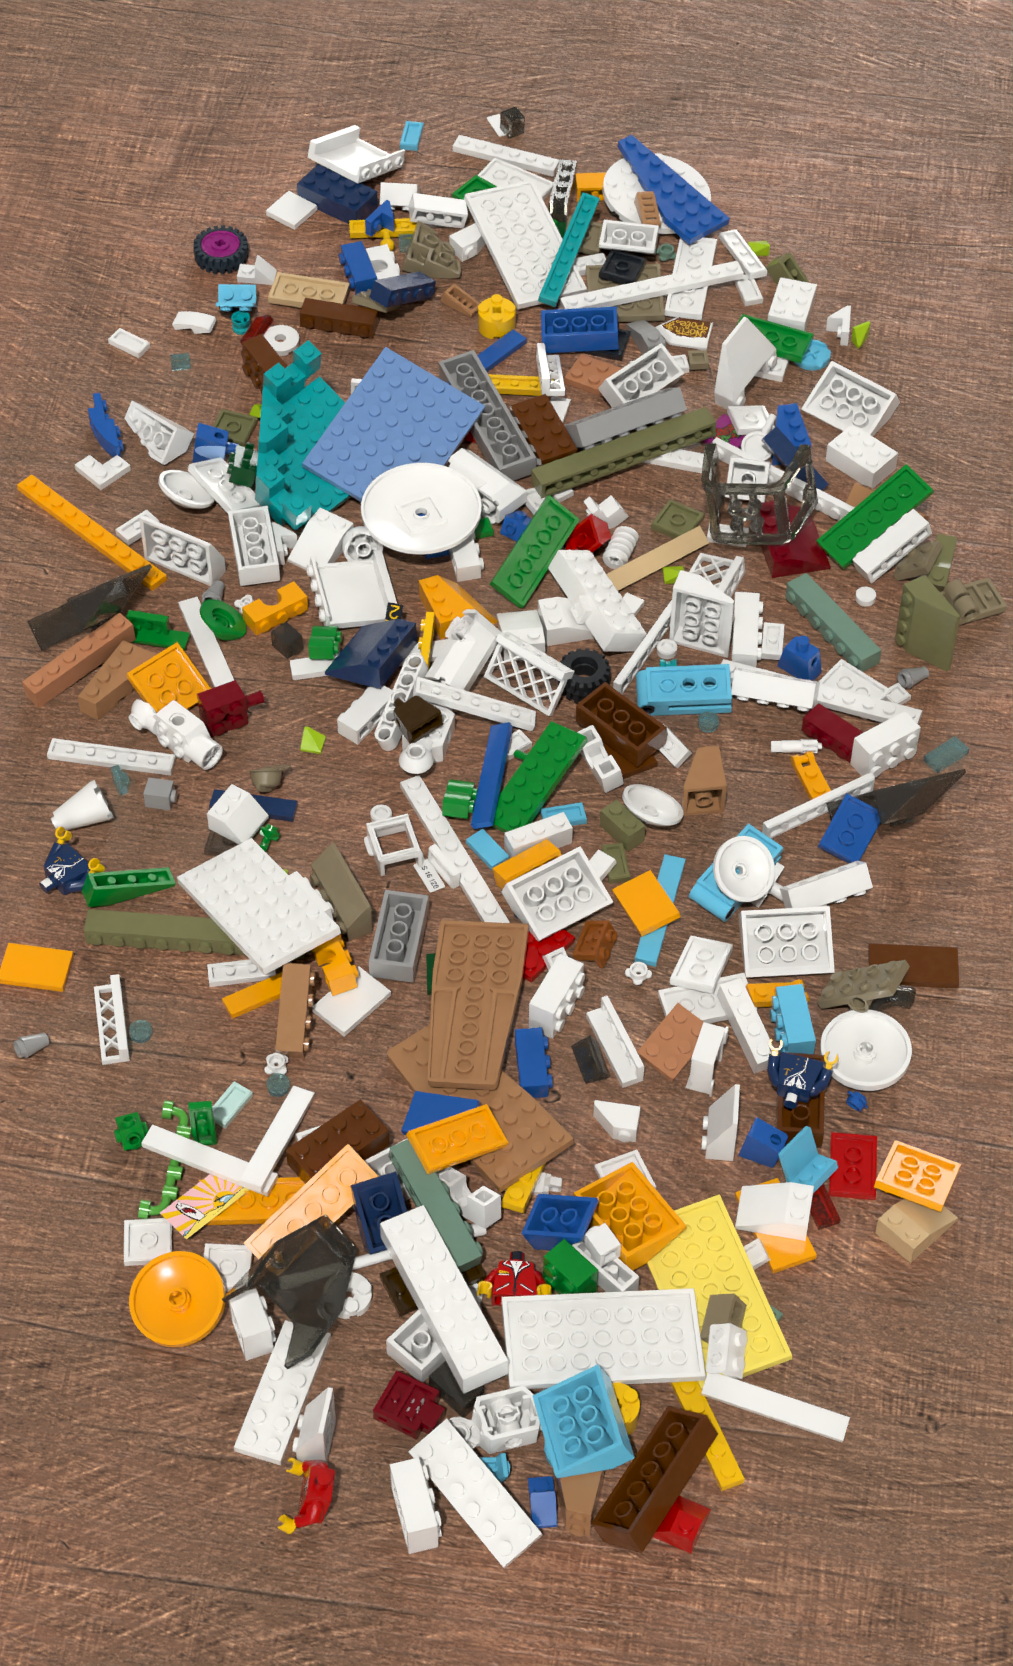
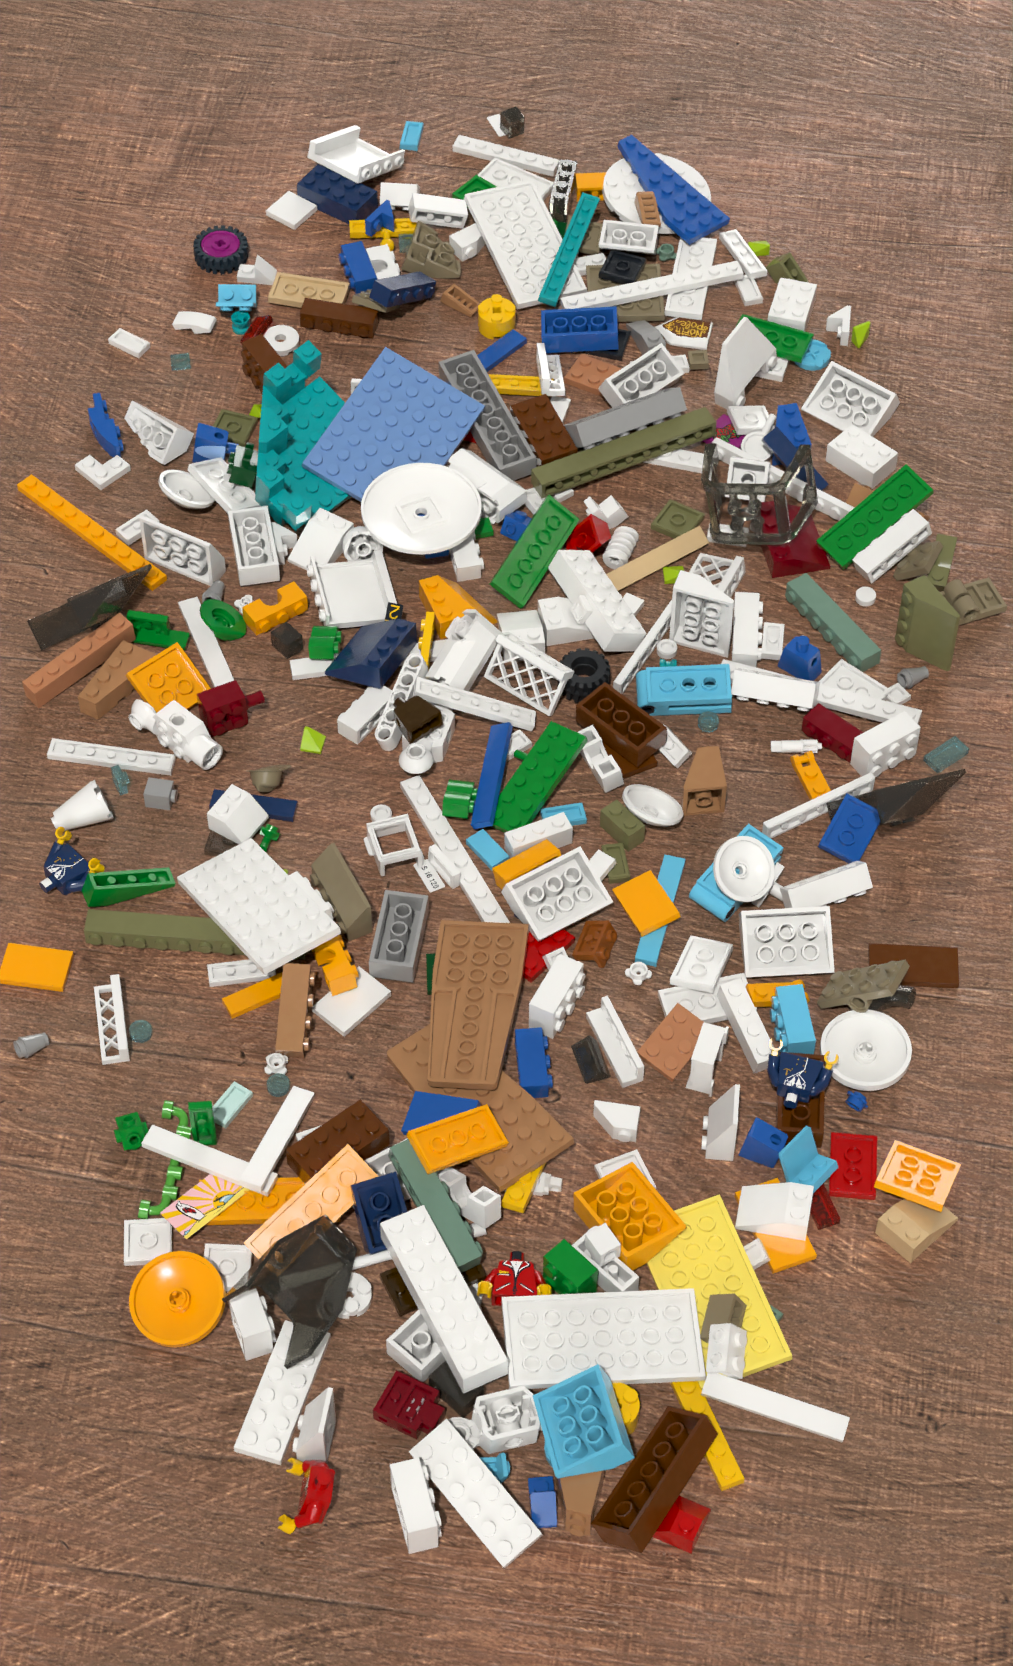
blue slope [521,1194,599,1250] -> none

